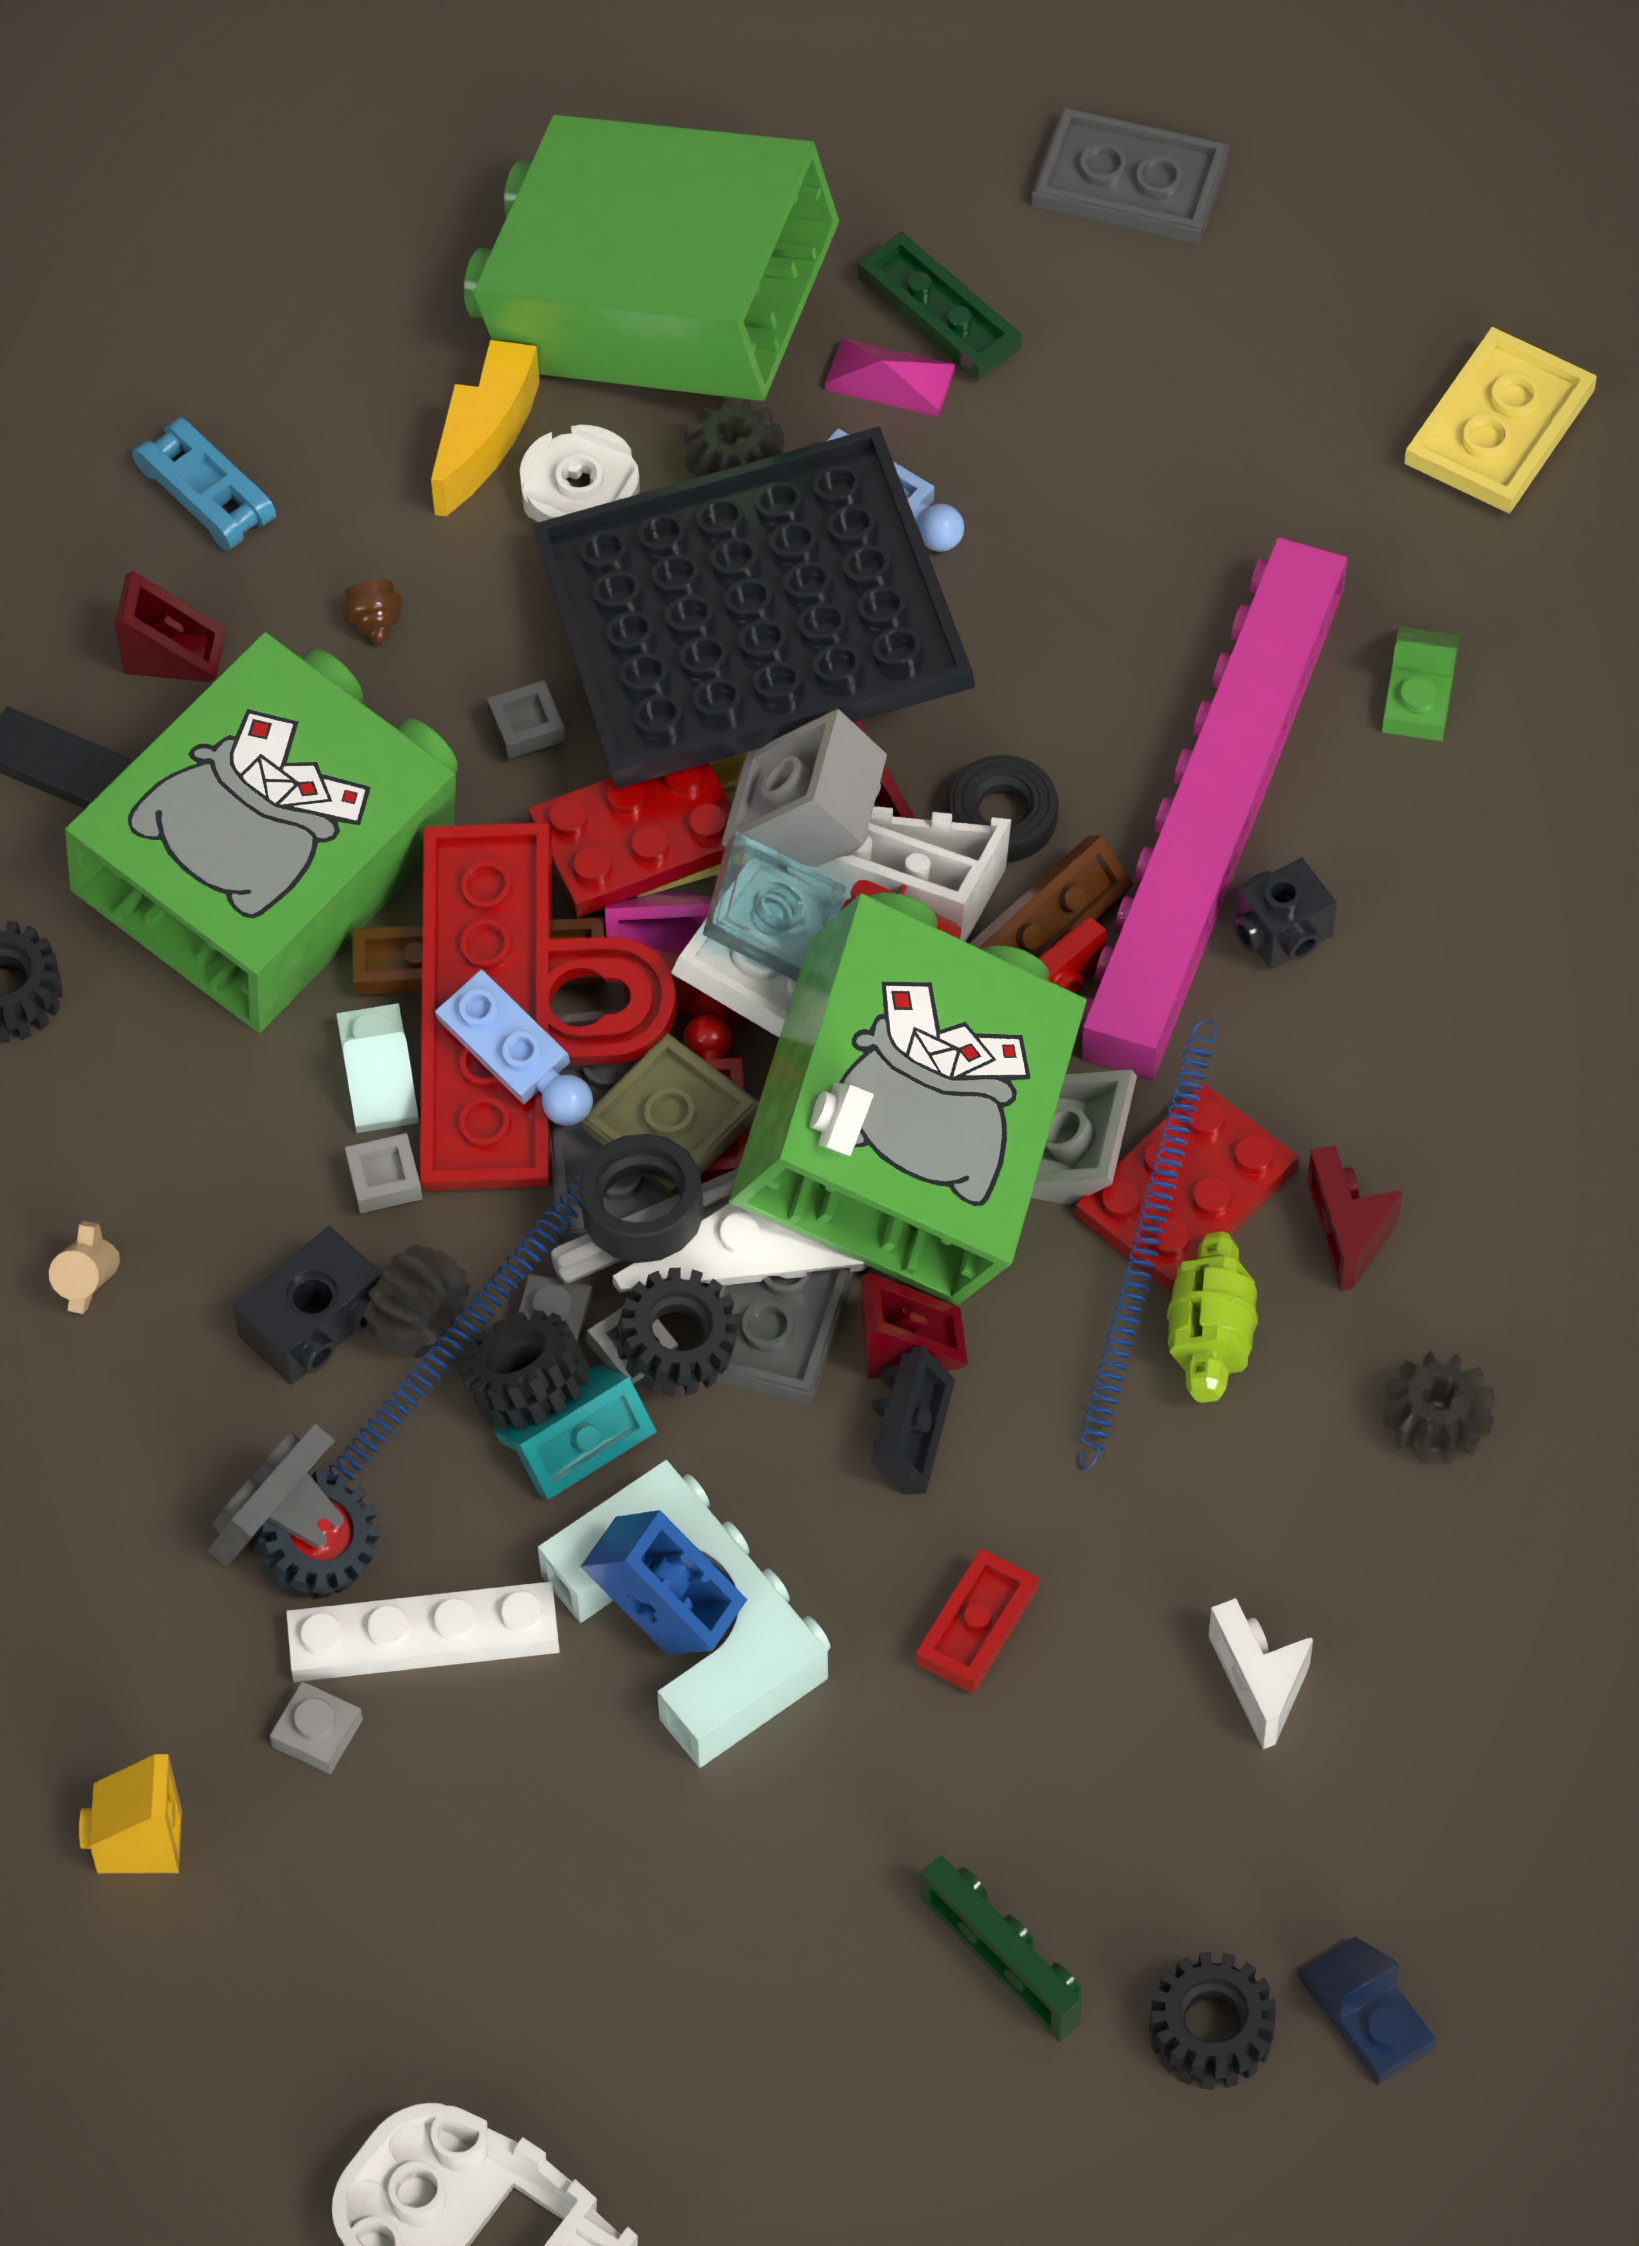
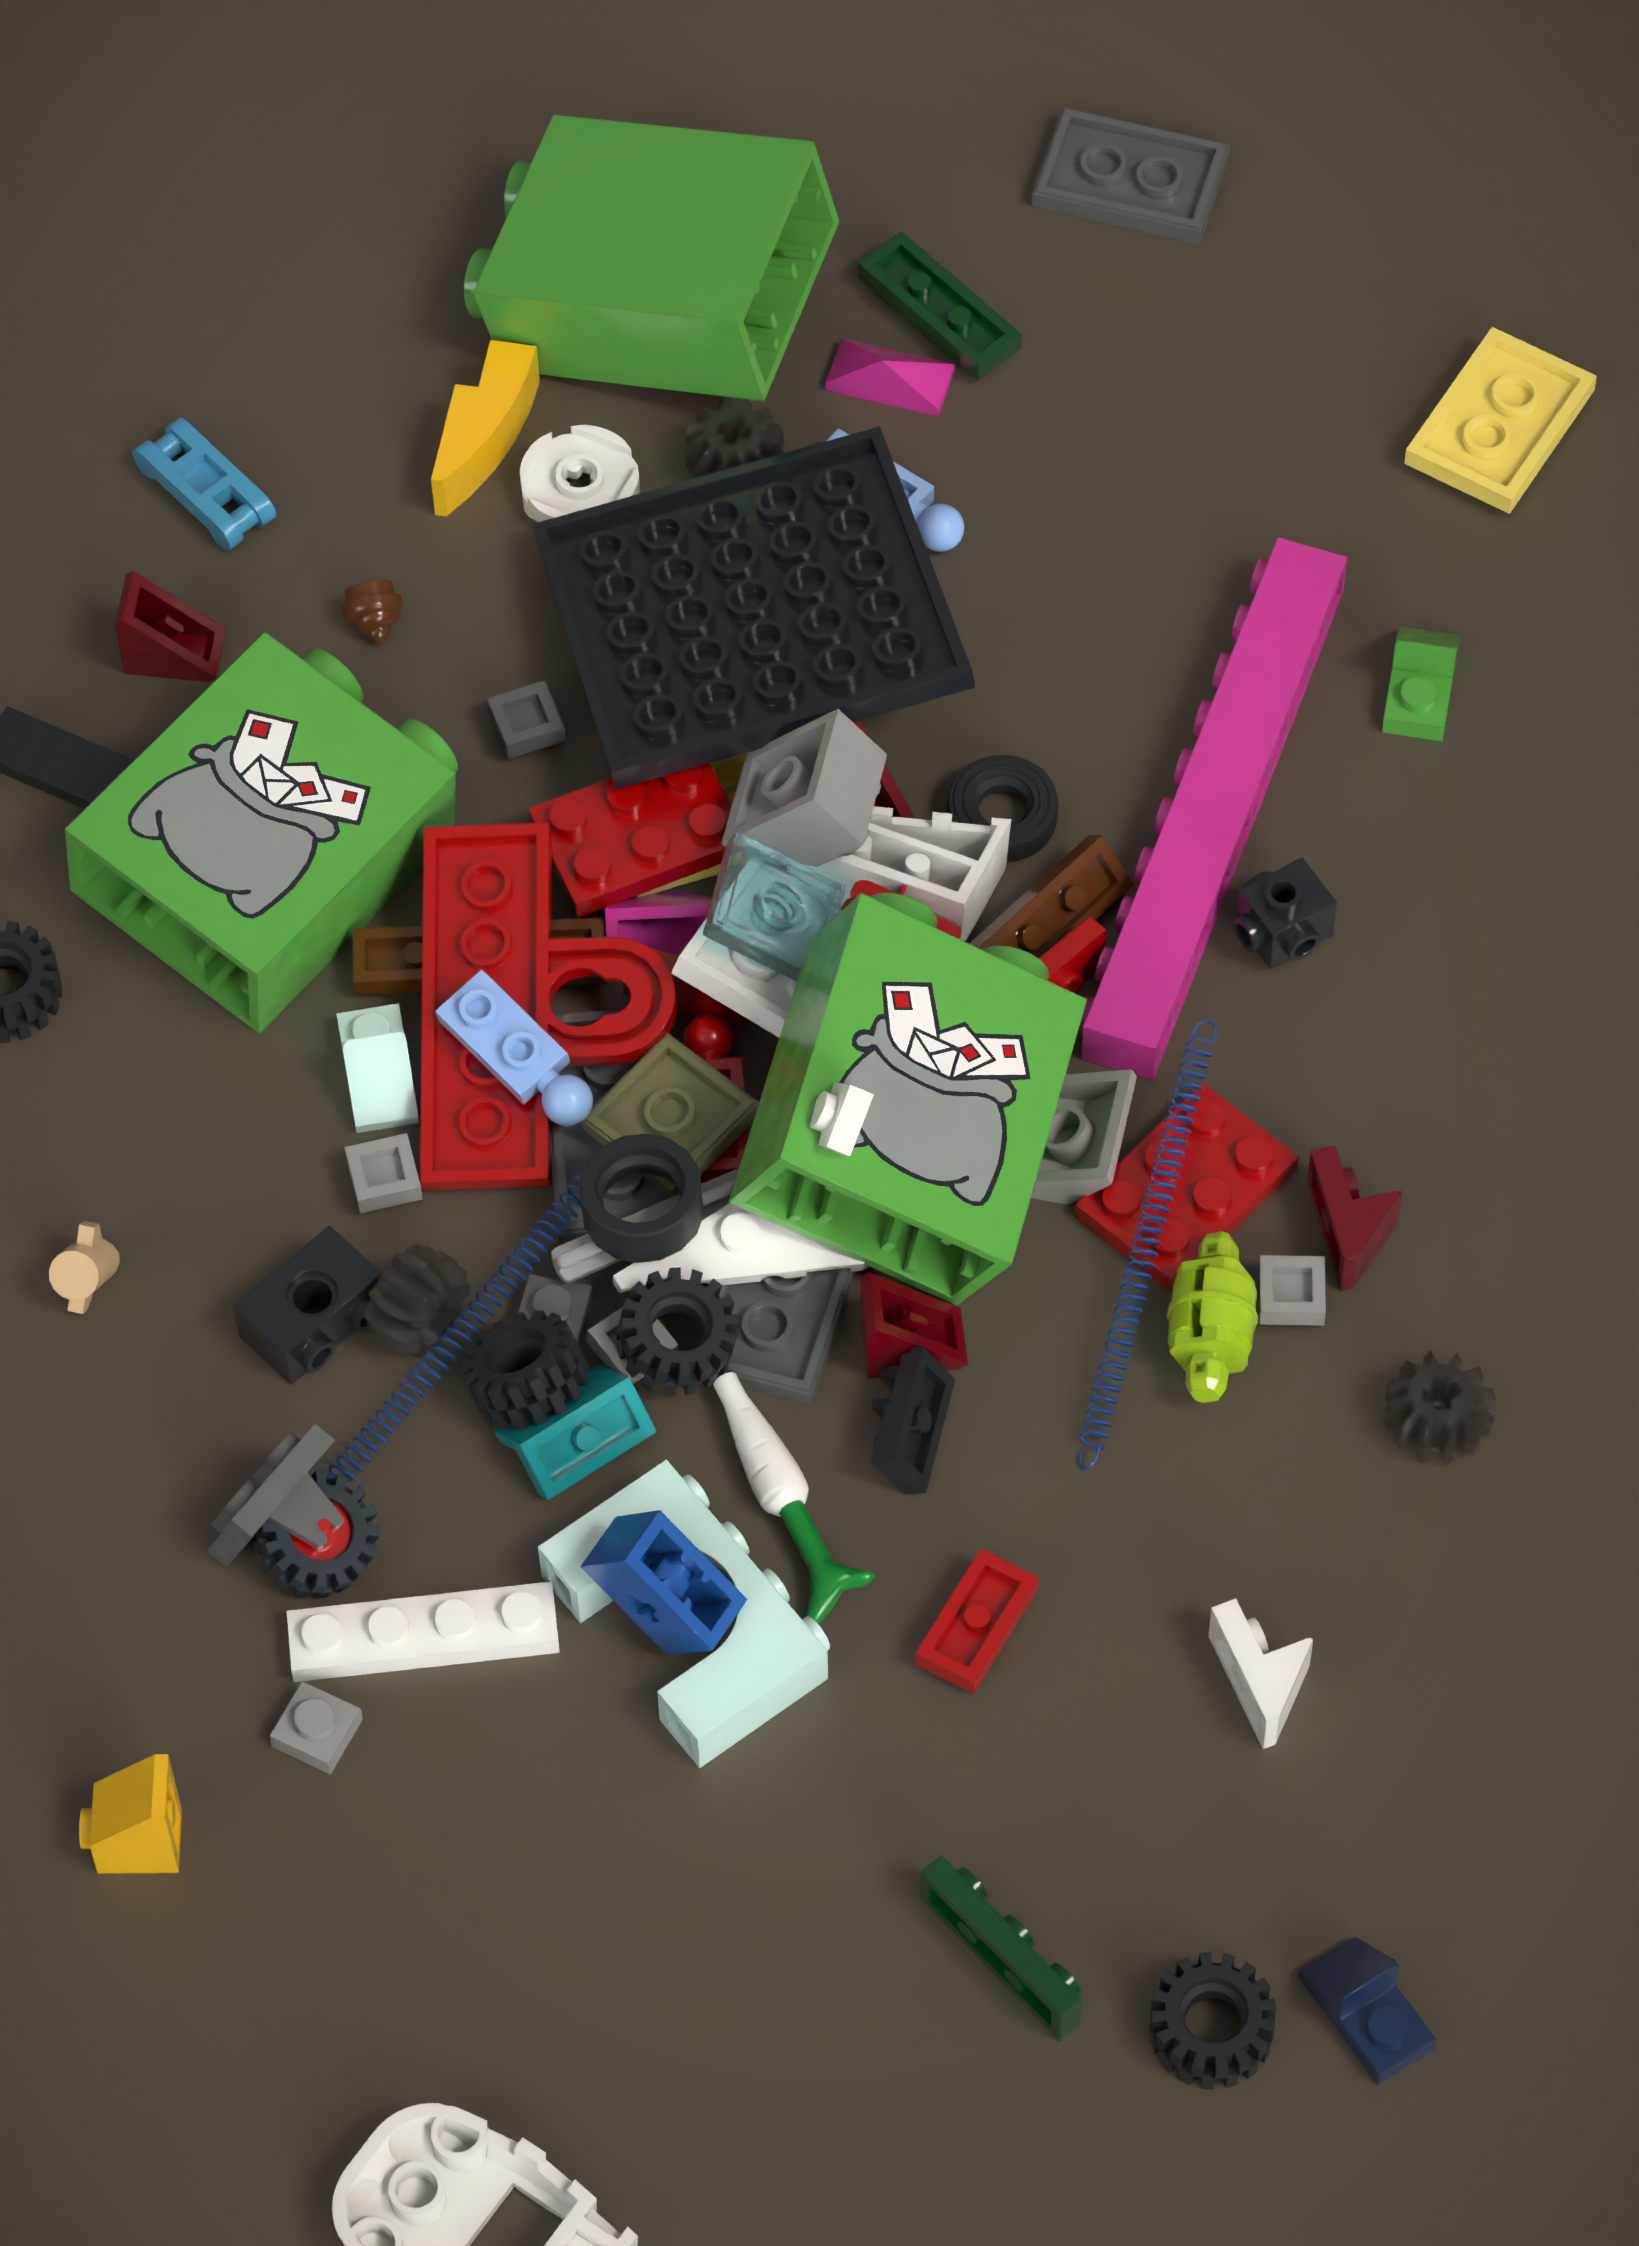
none -> piece [713,1372,875,1625]
none -> light grey plate [1259,1255,1326,1326]

